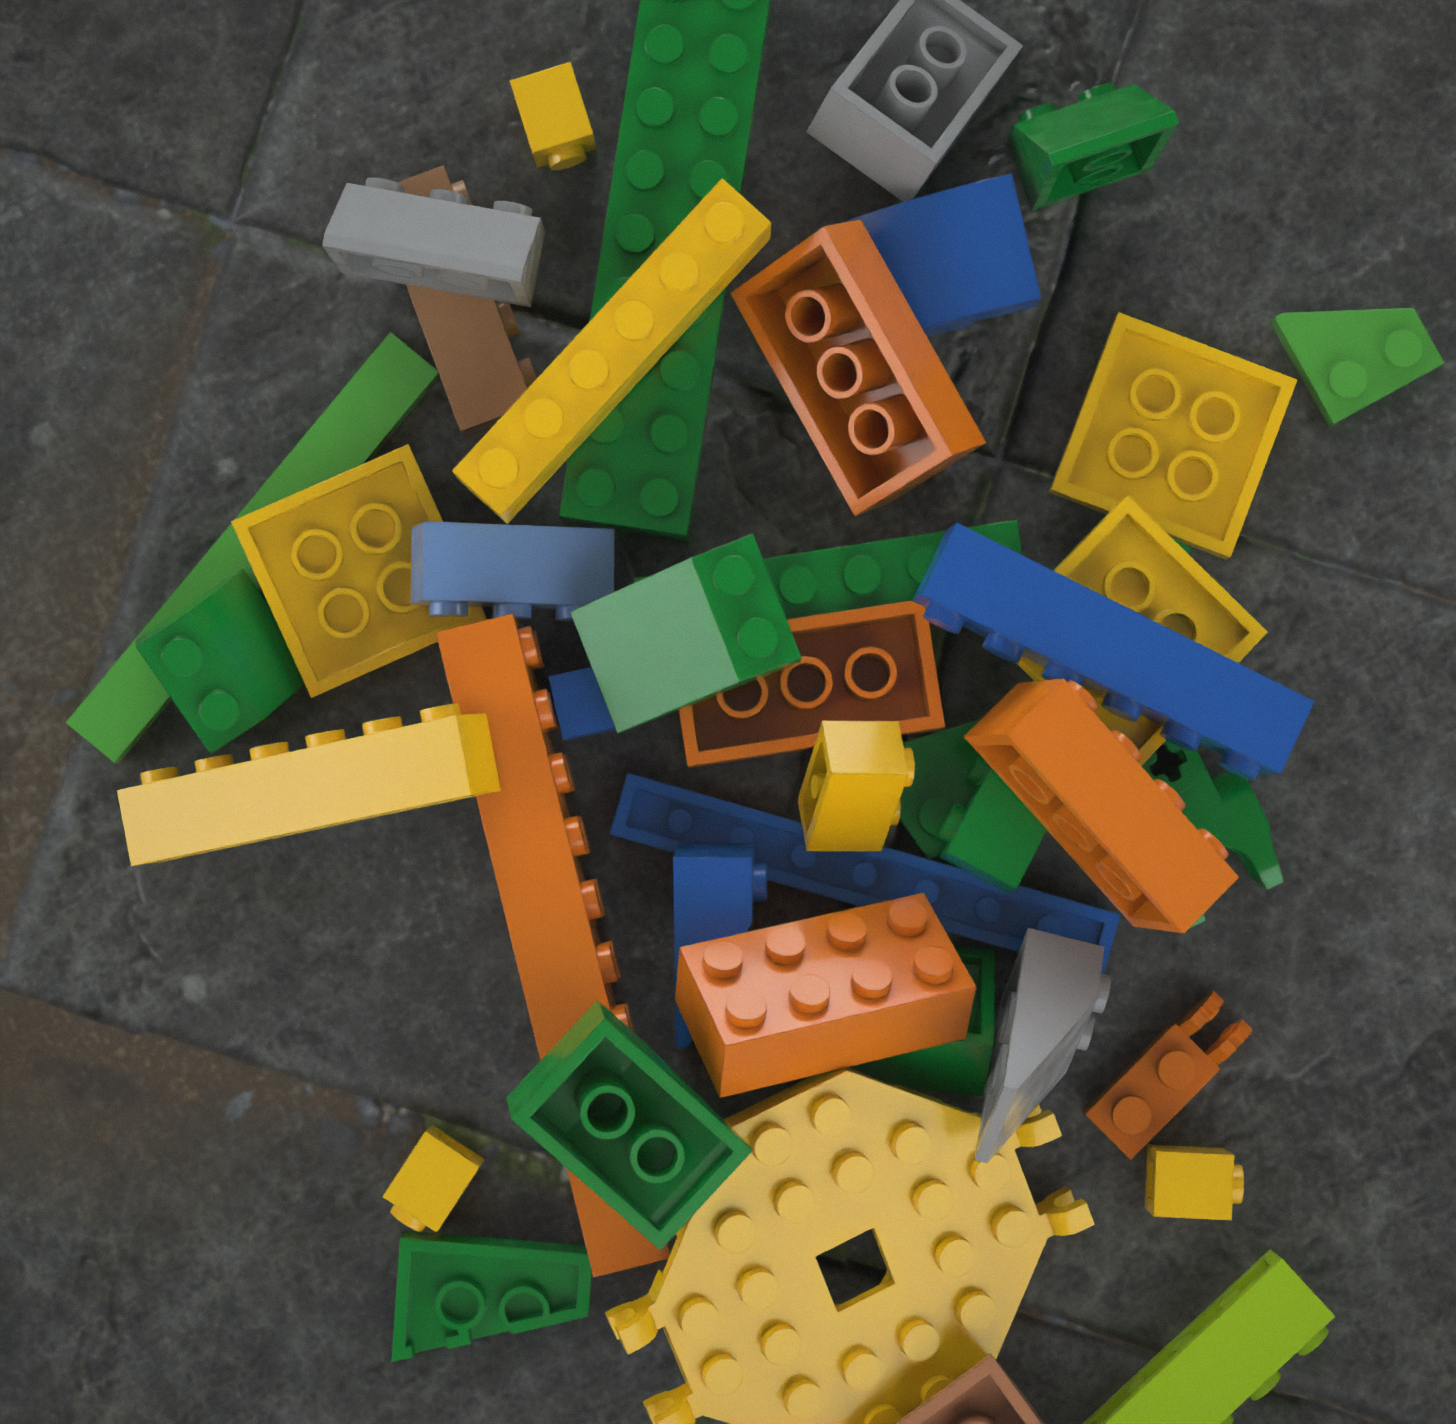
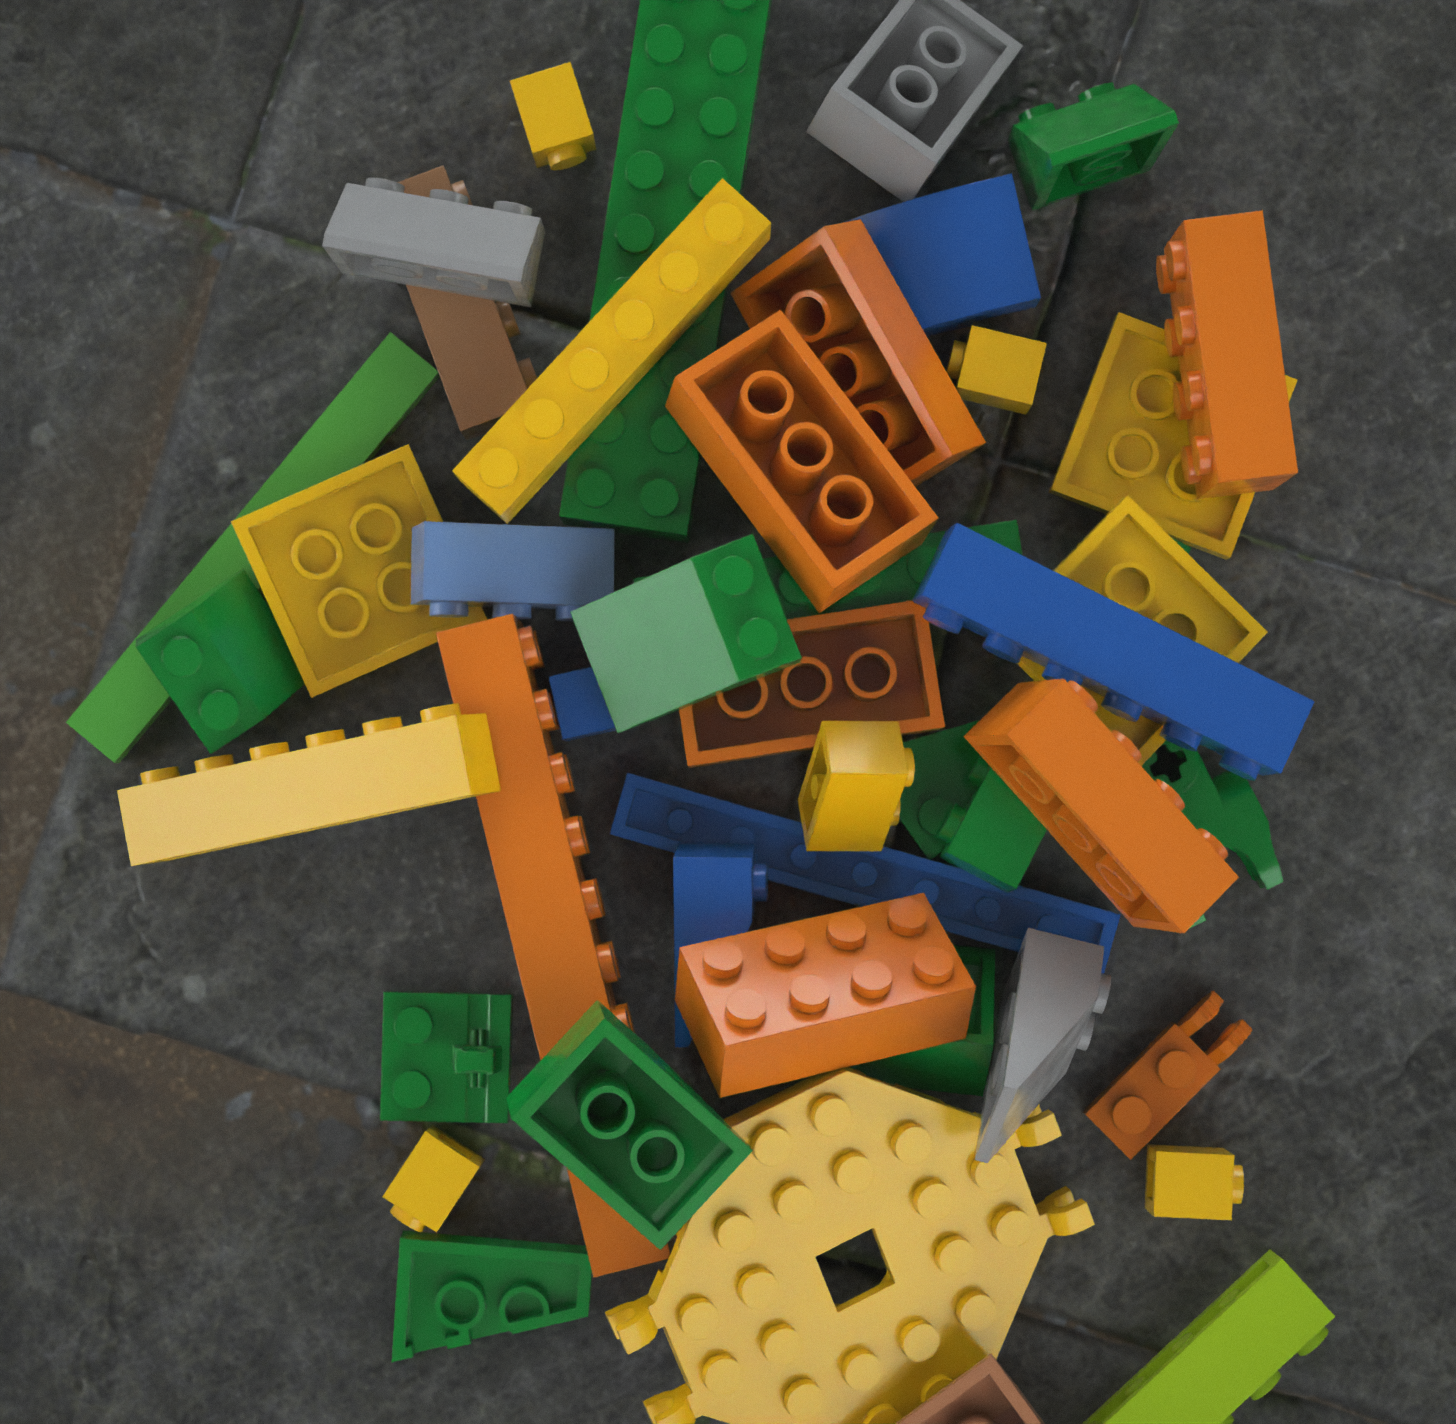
bright green wing [1270,308,1444,427] -> none
none -> green hinge [380,991,513,1124]
none -> orange brick [665,310,939,613]
none -> yellow brick [946,325,1047,415]
none -> orange brick [1156,210,1298,499]

